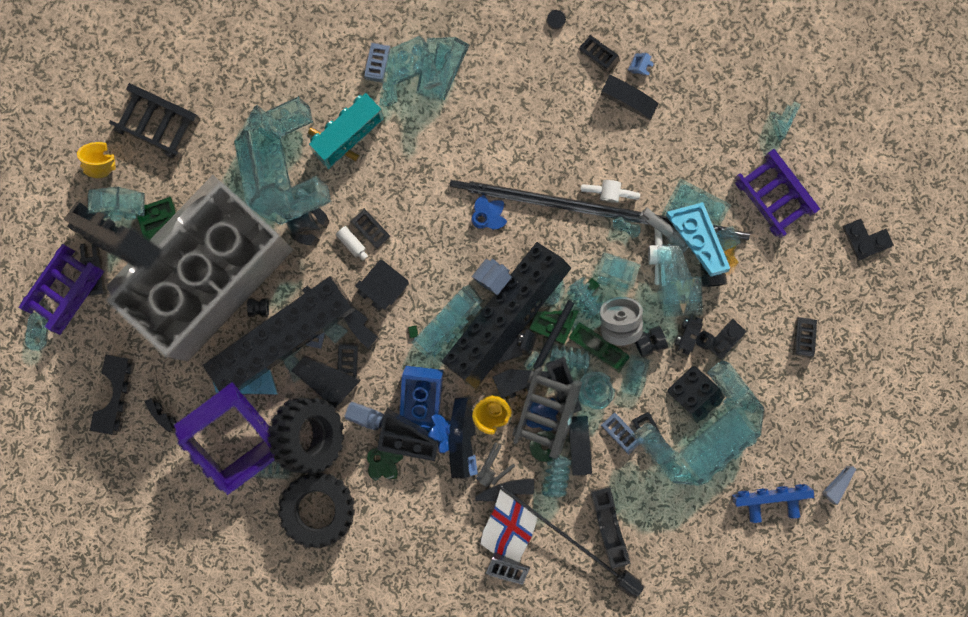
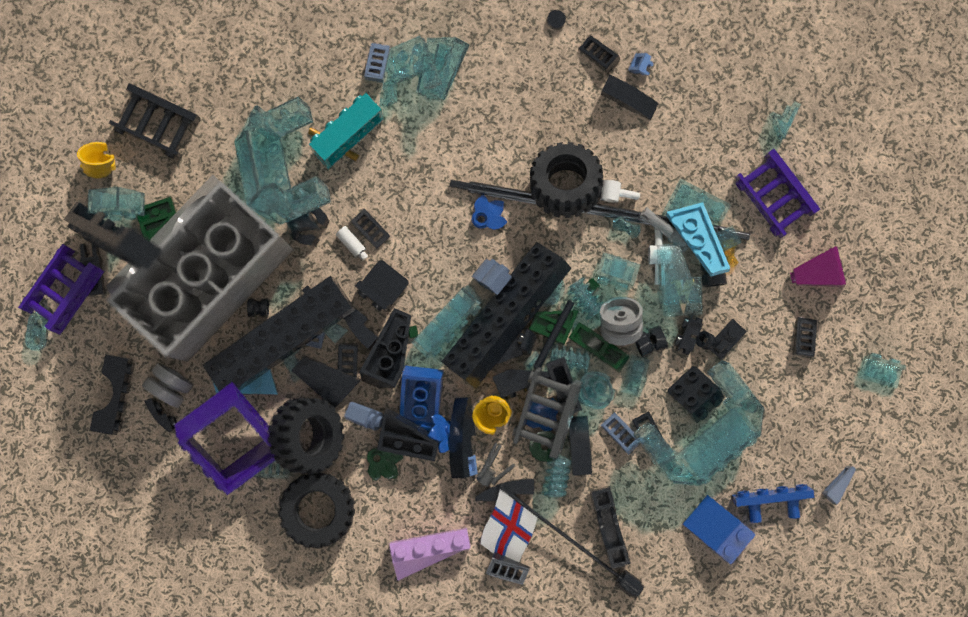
black plate [842,219,894,261] -> none
none -> light grey wheel [142,362,194,408]
none -> black wedge [359,308,412,388]
none -> lavender wedge [389,527,471,580]
none -> black tyre [530,142,603,218]
none -> blue slope [683,495,756,565]
none -> magenta slope [790,246,846,287]
none -> clear light blue bracket [858,353,906,389]

